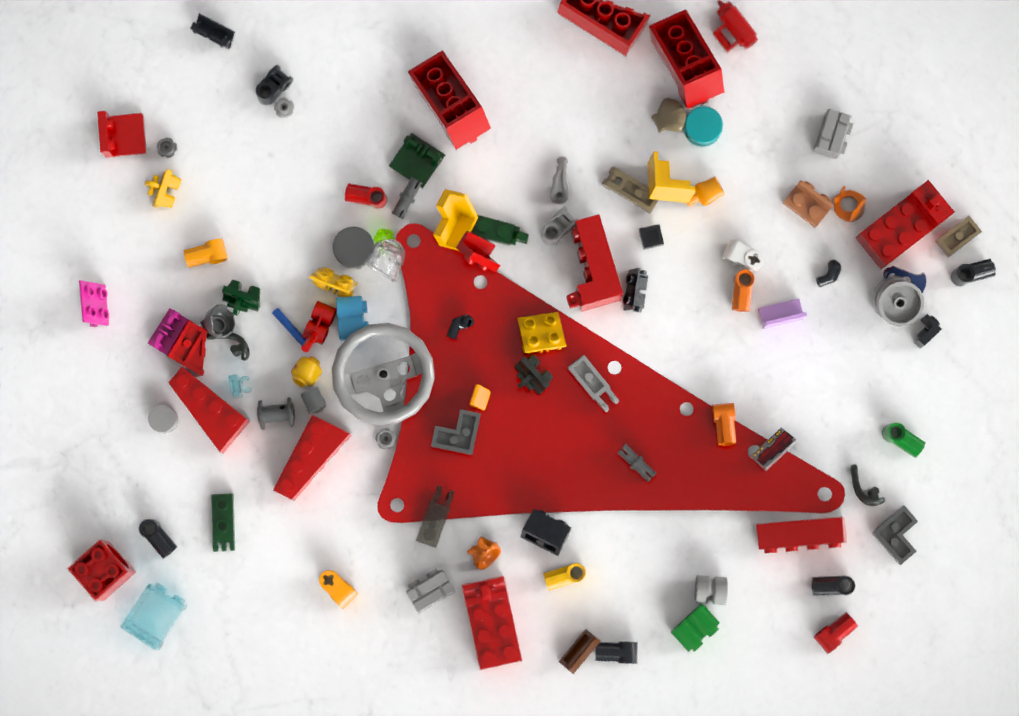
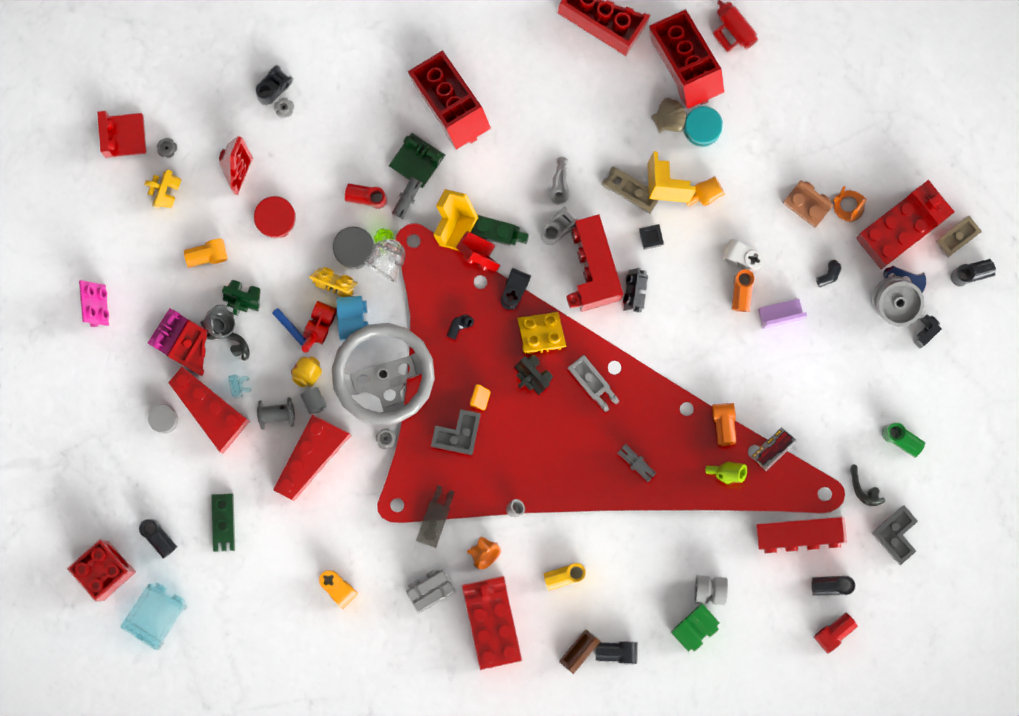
black hinge [190,13,235,49] -> none
black brick [520,509,572,556] -> none
light grey brick [814,109,853,158] -> none
none -> wedge [219,136,253,195]
none -> red tile [254,196,296,238]
none -> black piece [500,268,532,310]
none -> light grey hinge [506,499,525,517]
none -> lime piece [705,462,747,484]

